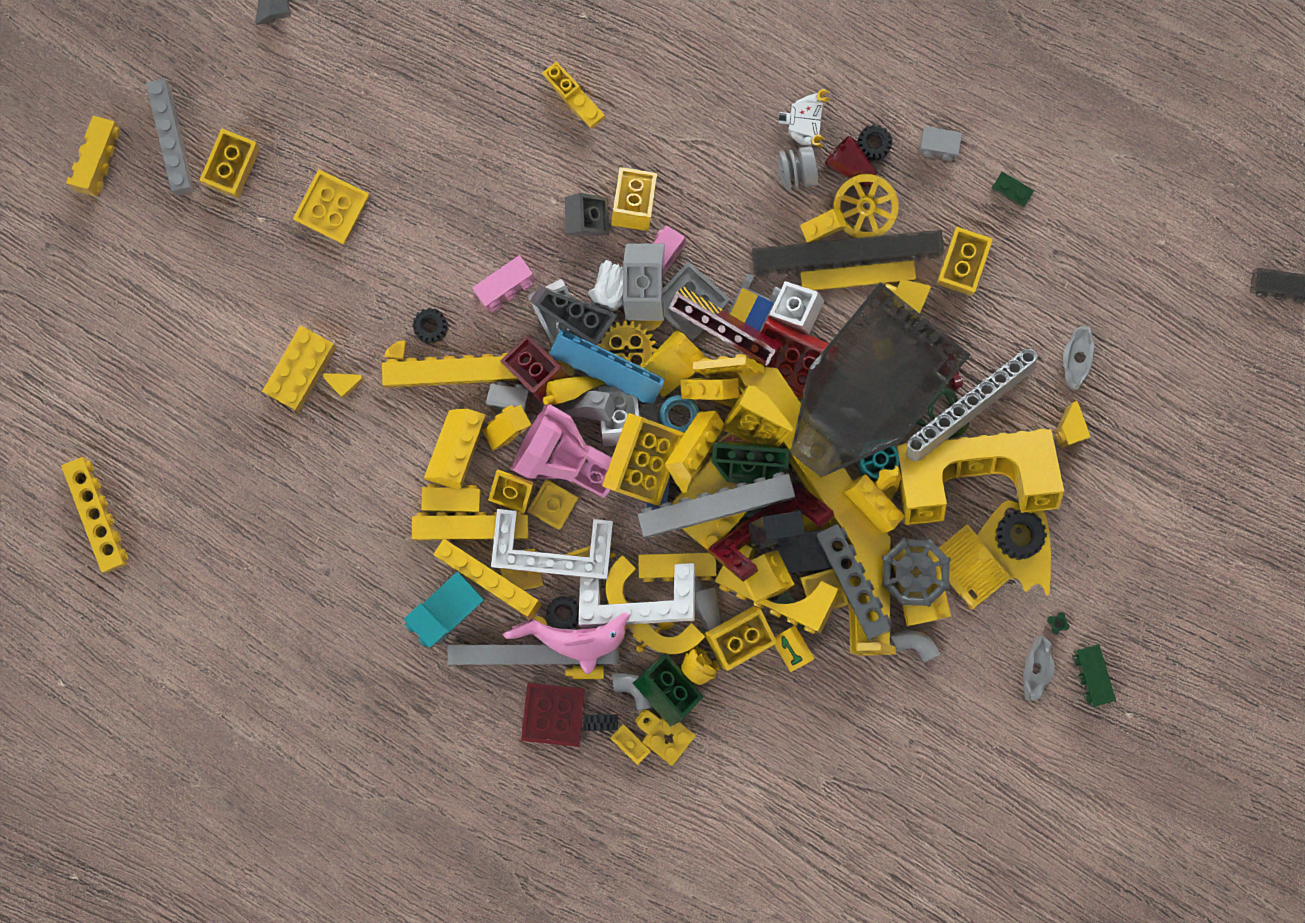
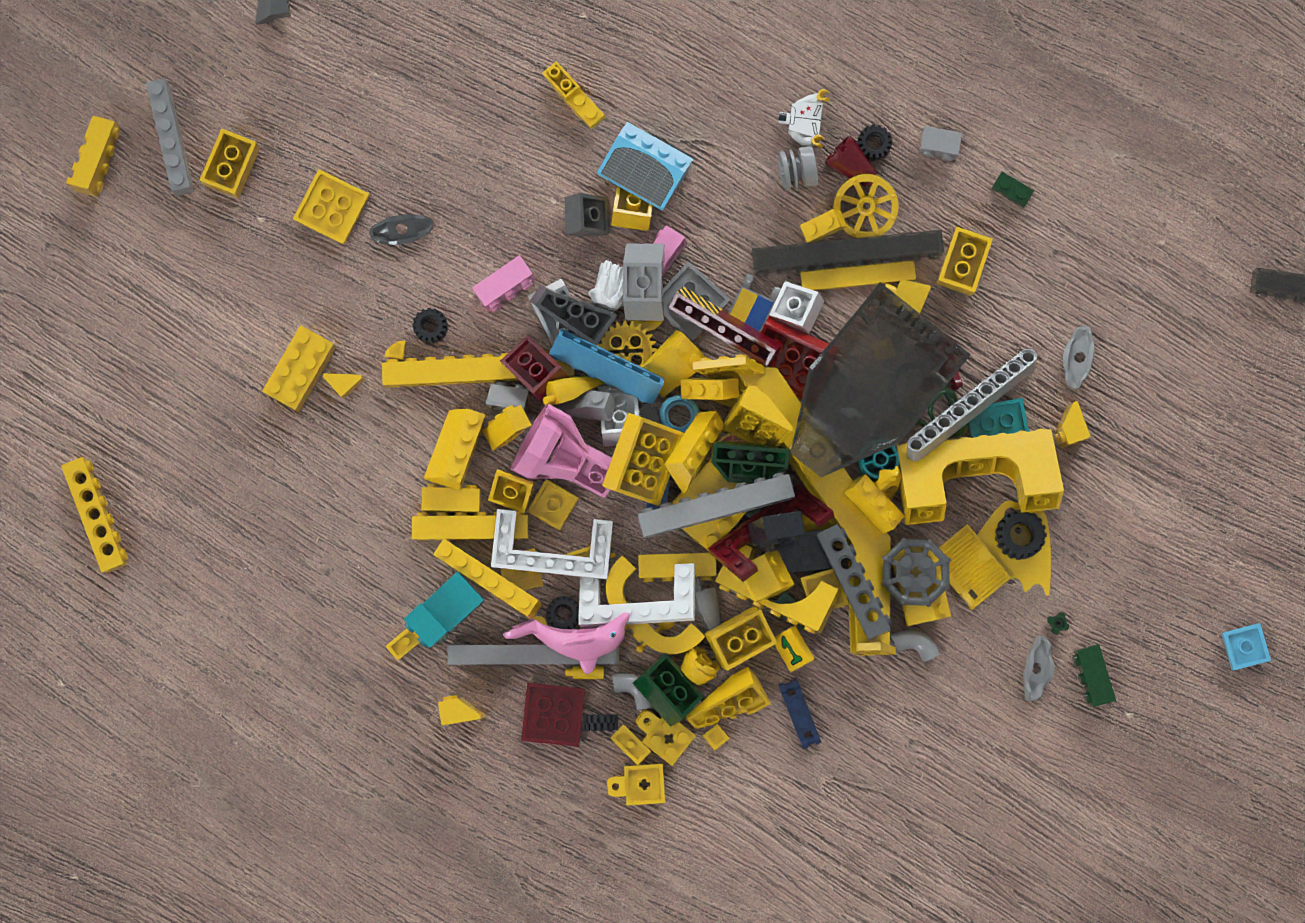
none -> dark grey piece [369,214,434,245]
none -> yellow plate [385,628,420,661]
none -> yellow slope [438,695,486,726]
none -> slope [597,122,693,211]
none -> yellow plate [607,763,665,806]
none -> yellow wedge [686,667,771,729]
none -> yellow tile [702,724,730,751]
none -> dark blue plate [778,678,821,750]
none -> teal plate [969,398,1029,438]
none -> medium azure plate [1221,623,1271,671]

